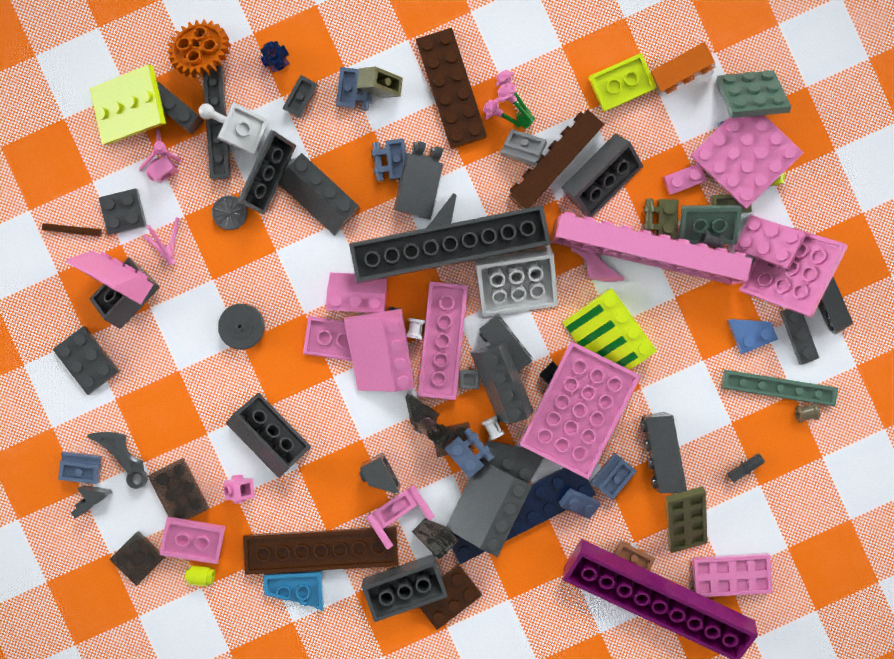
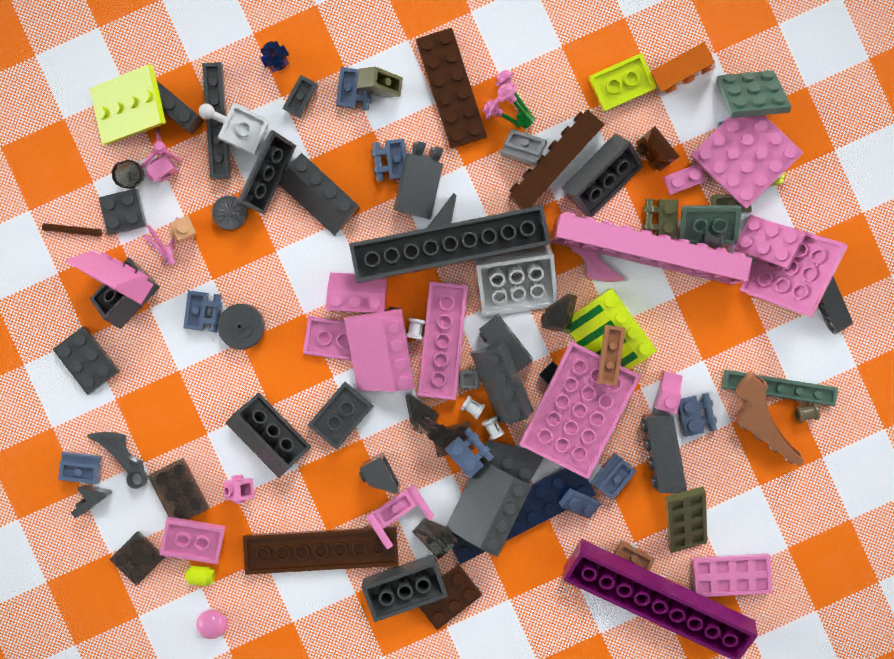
orange gear [167,19,231,78] -> none
dark azure wing [263,571,324,611] -> none
medium blue wing [727,319,778,354] -> none
dark grey axle [727,453,765,483] -> none
dark grey plate [779,309,820,365] -> none
none -> clear smoke hair [111,159,145,189]
none -> light nougat brick [168,215,196,244]
none -> sand blue plate [183,290,223,333]
none -> bright pink hair [196,609,228,639]
none -> dark grey plate [308,381,374,450]
none -> white bush [460,395,485,420]
none -> clear smoke slope [541,293,577,334]
none -> nougat plate [597,325,626,386]
none -> reddish brown slope [636,126,680,171]
none -> bright pink arch [653,370,683,414]
none -> sand blue plate [678,393,717,437]
none -> nougat arch [735,370,805,467]

